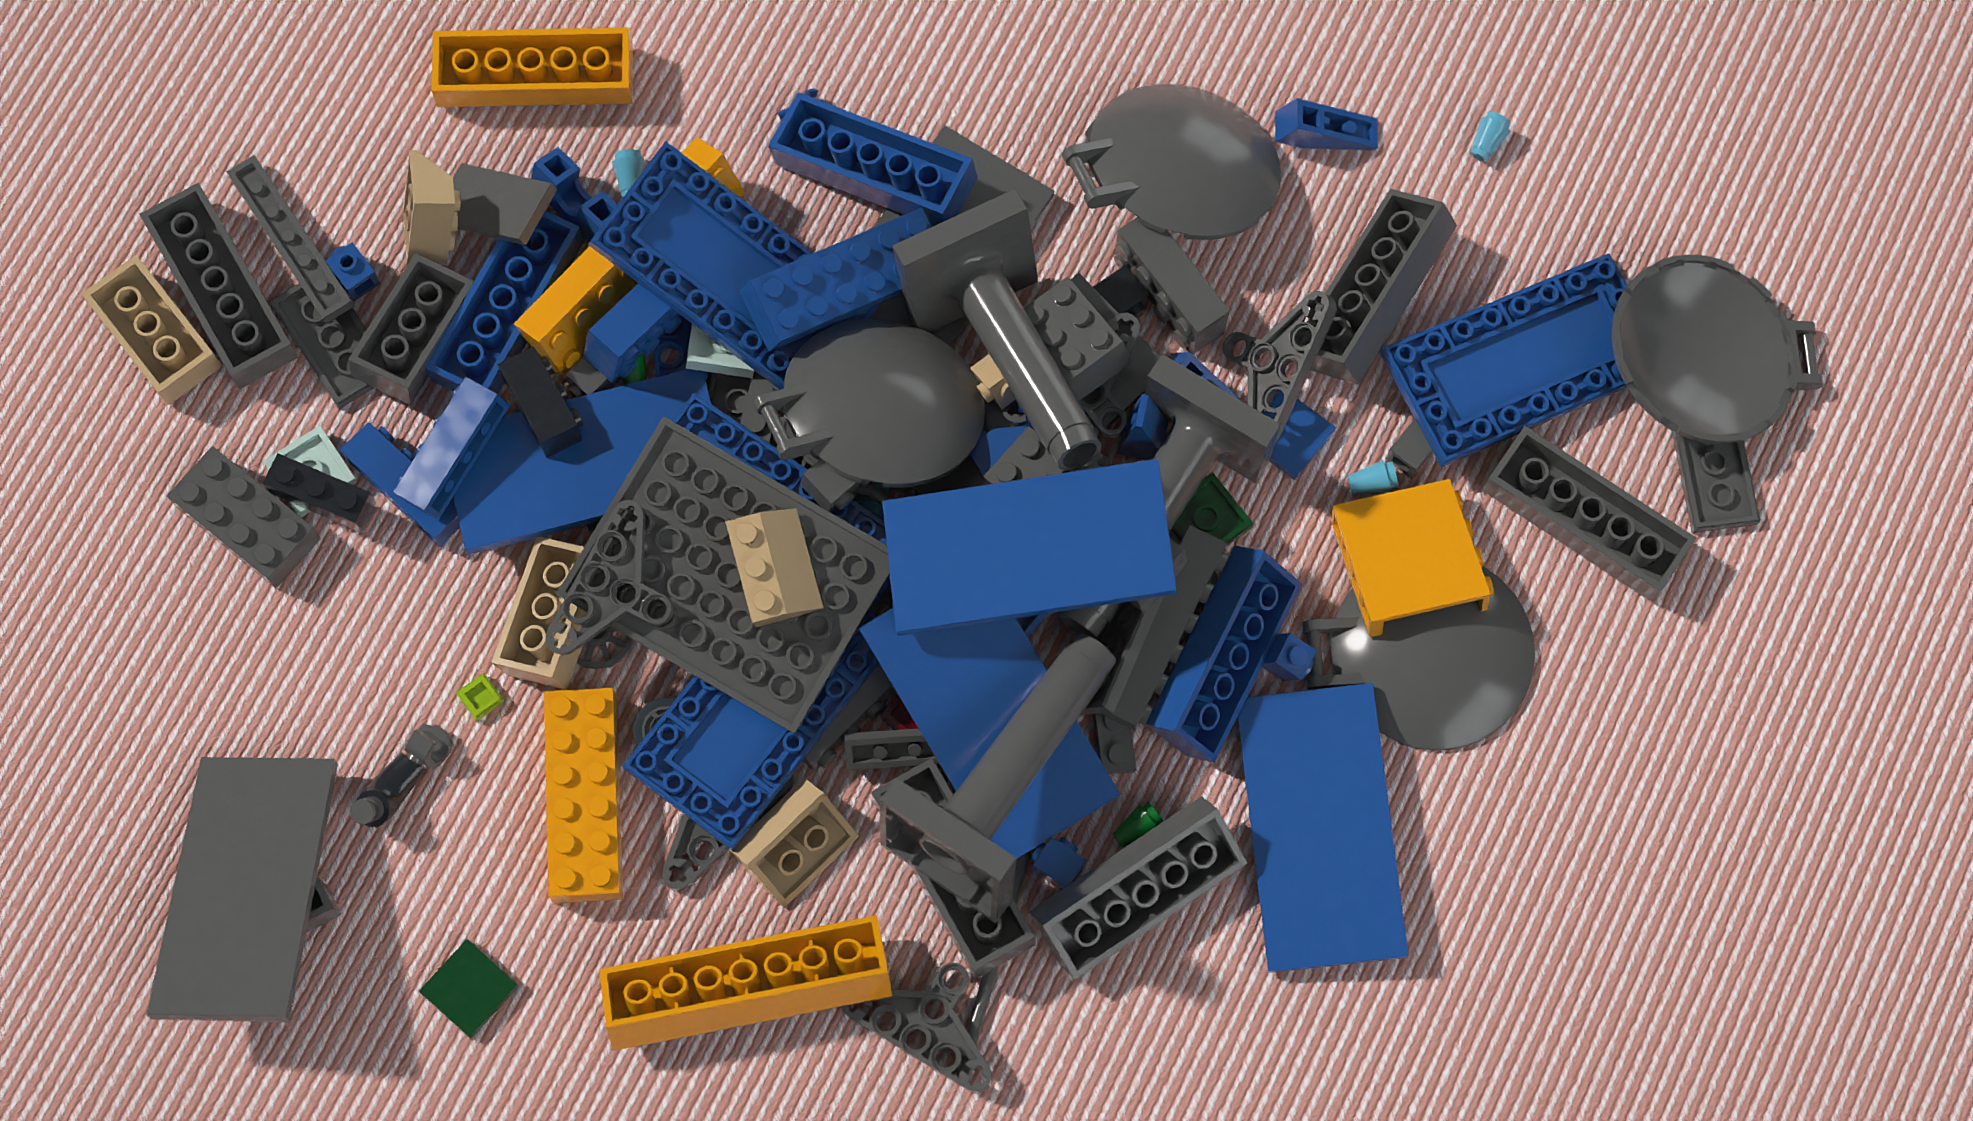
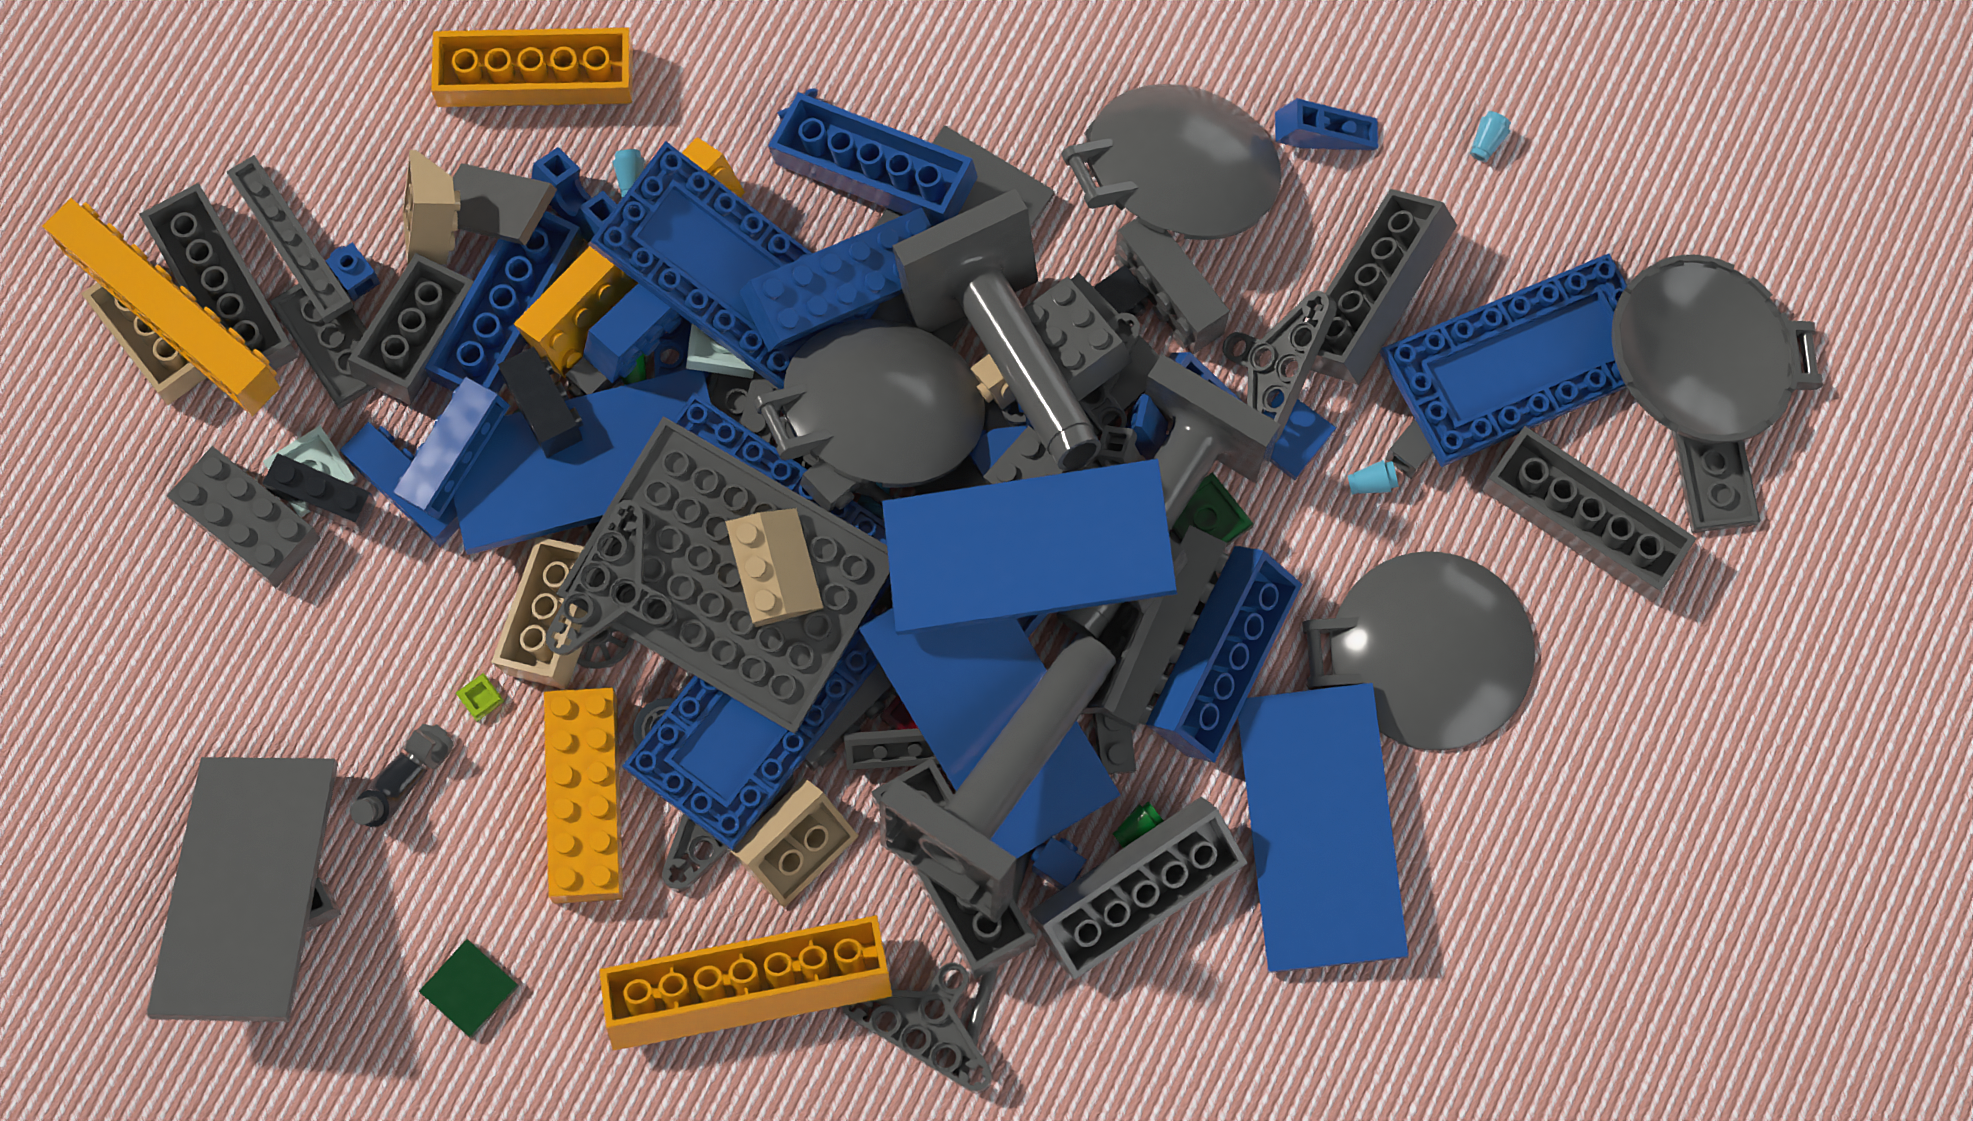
blue brick [1262,633,1317,681] -> none
light orange panel [1331,479,1494,637] -> none
none -> light orange brick [42,198,281,417]
none -> dark grey leg [1096,425,1145,467]

